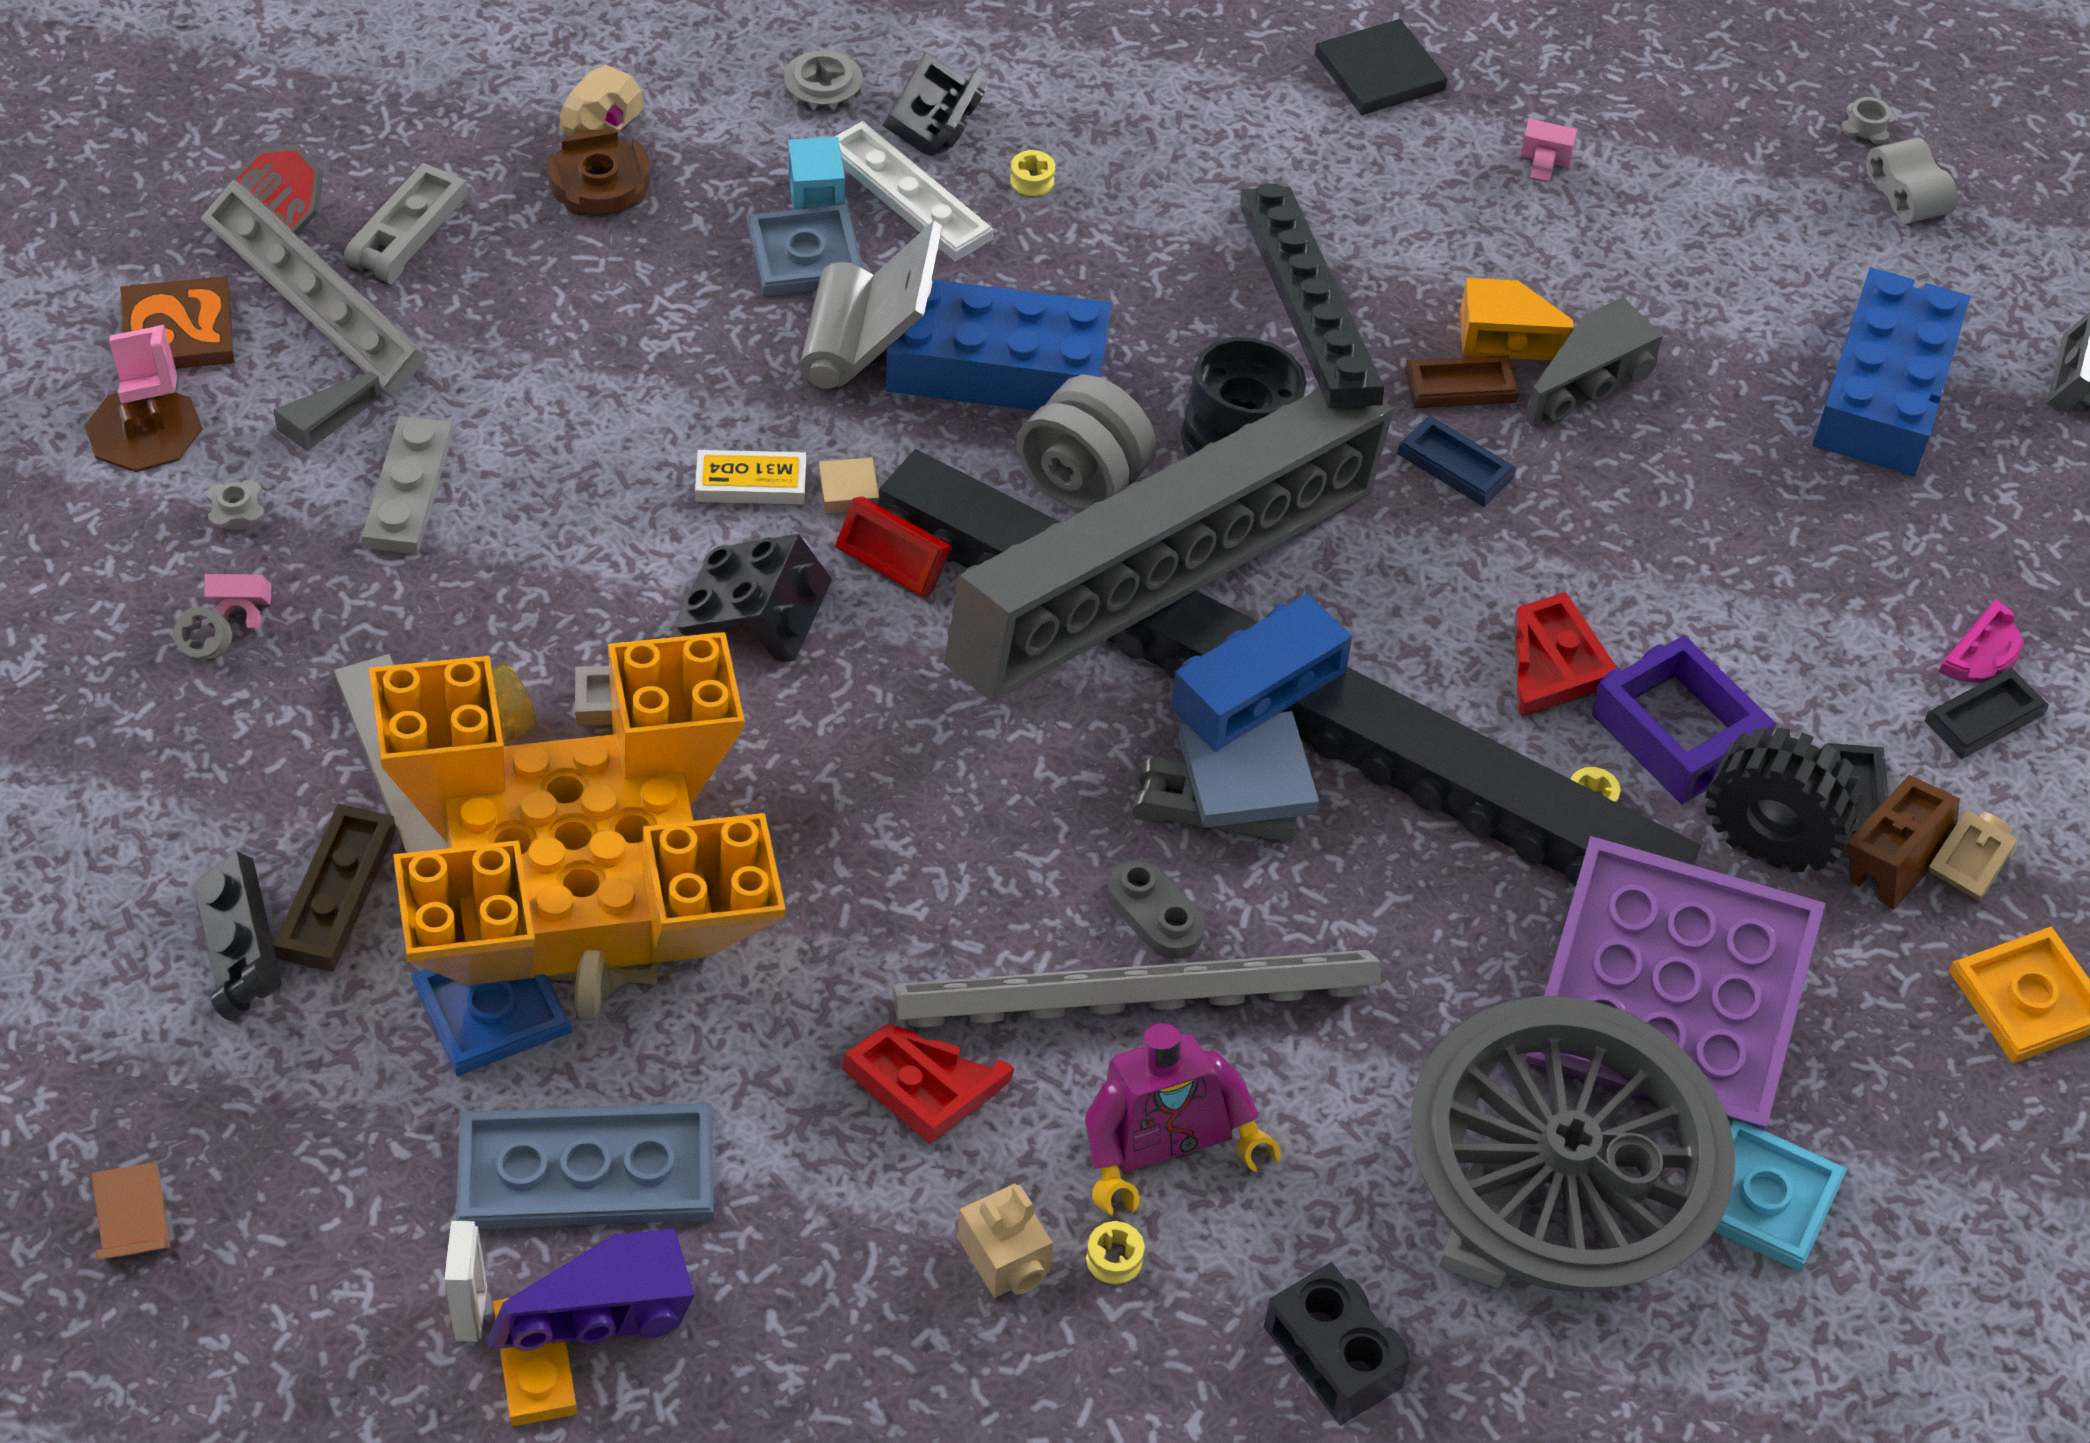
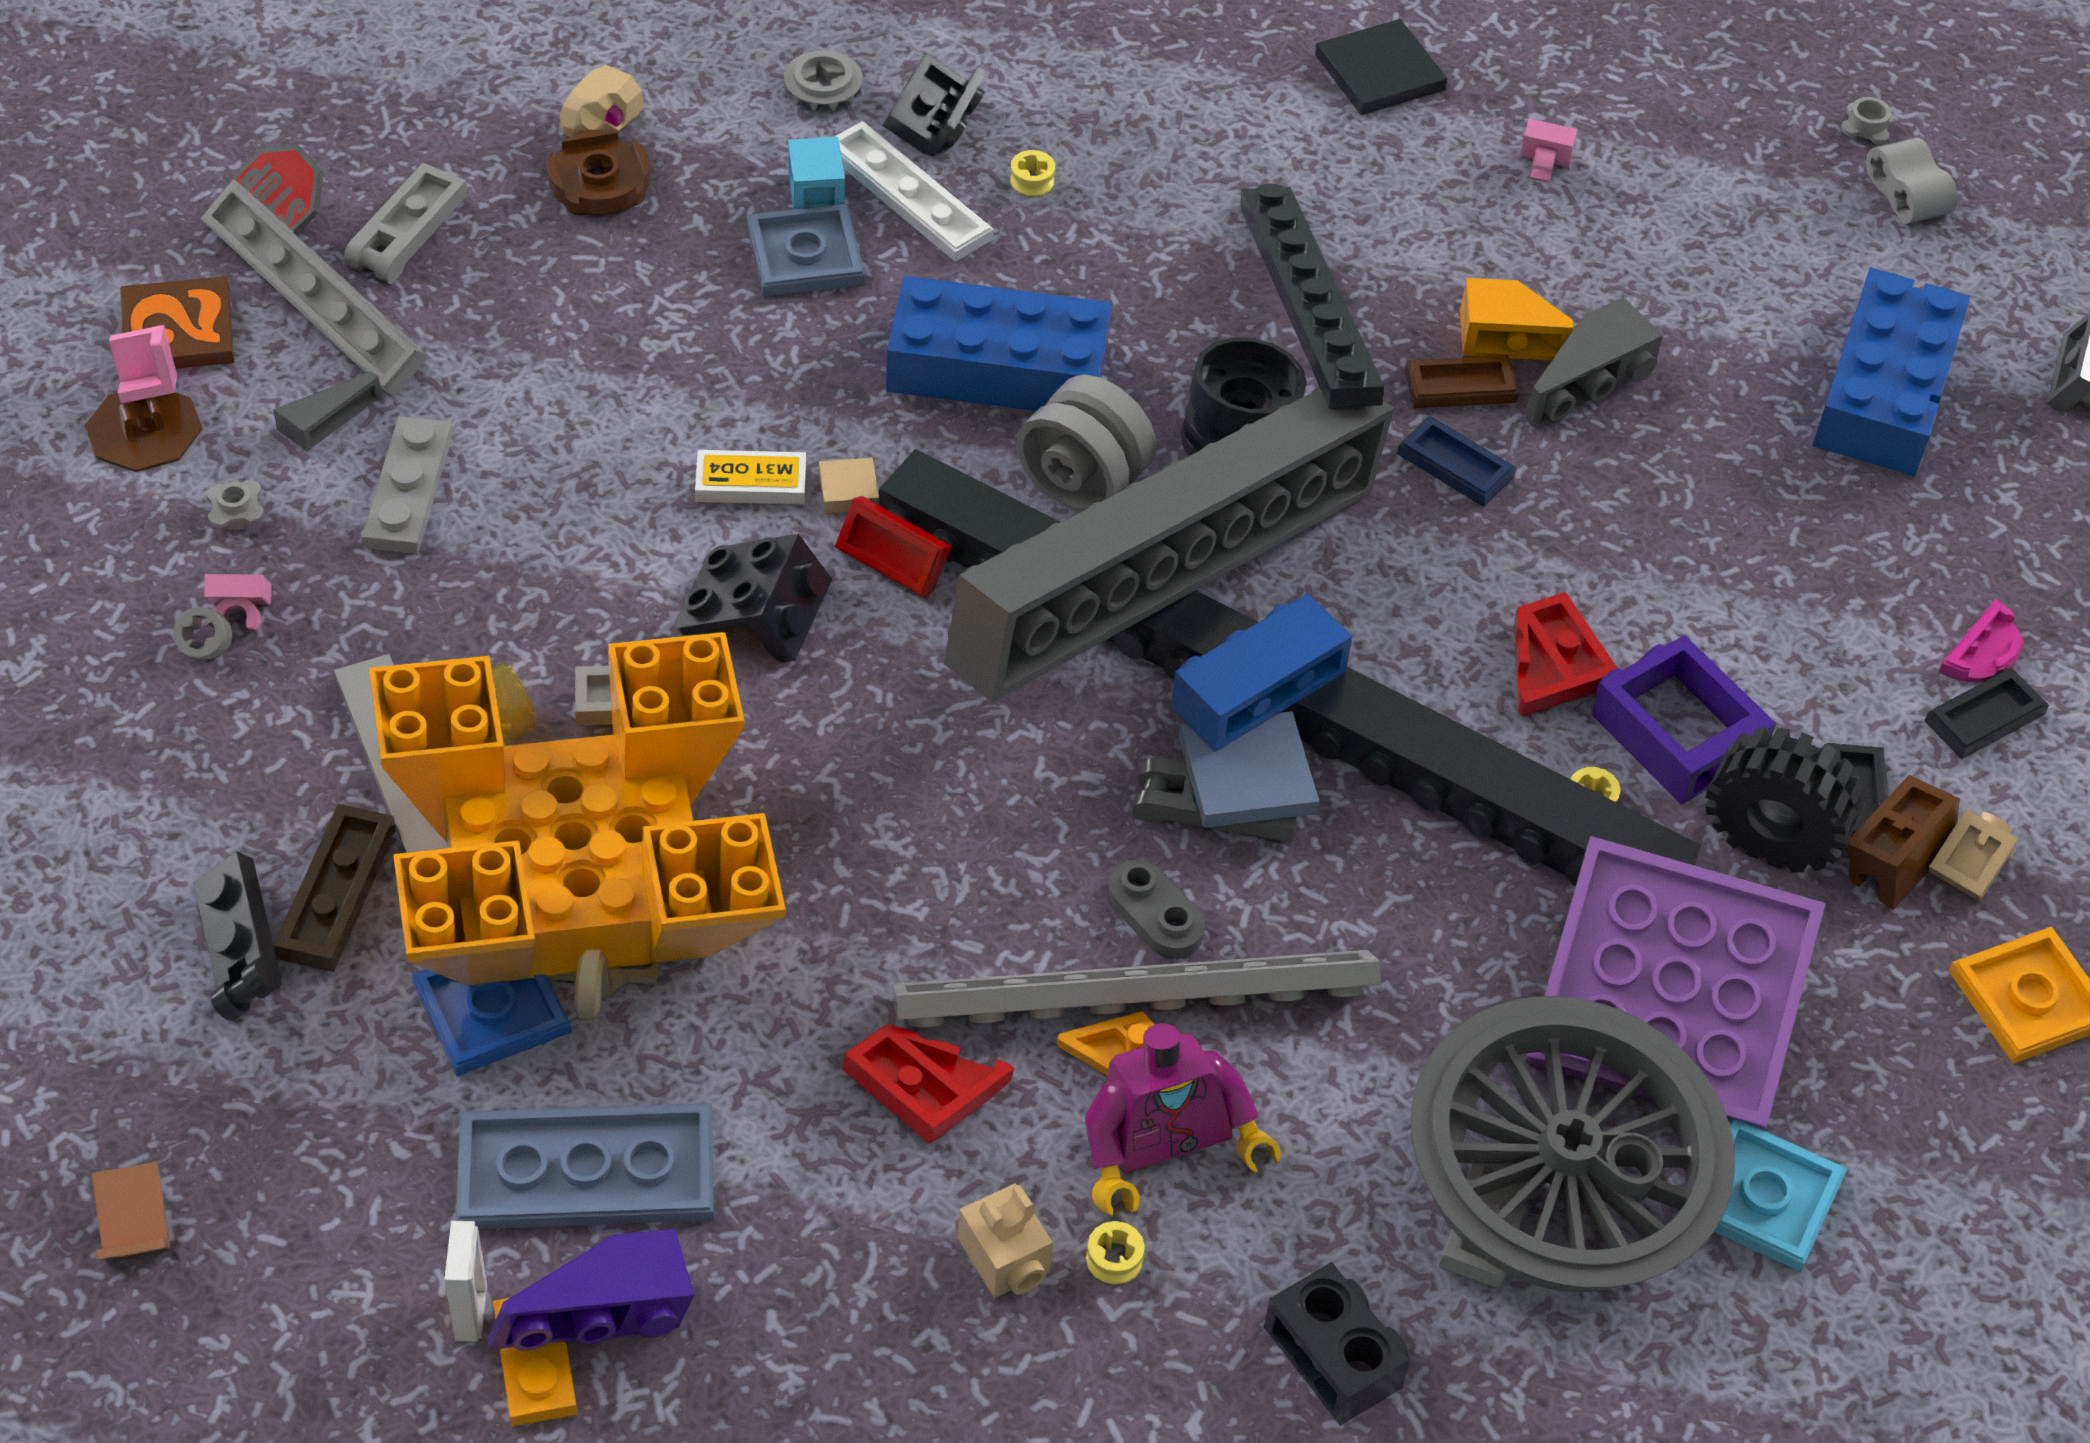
light grey door [800,221,942,389] -> none
none -> light orange piece [1057,1011,1155,1076]

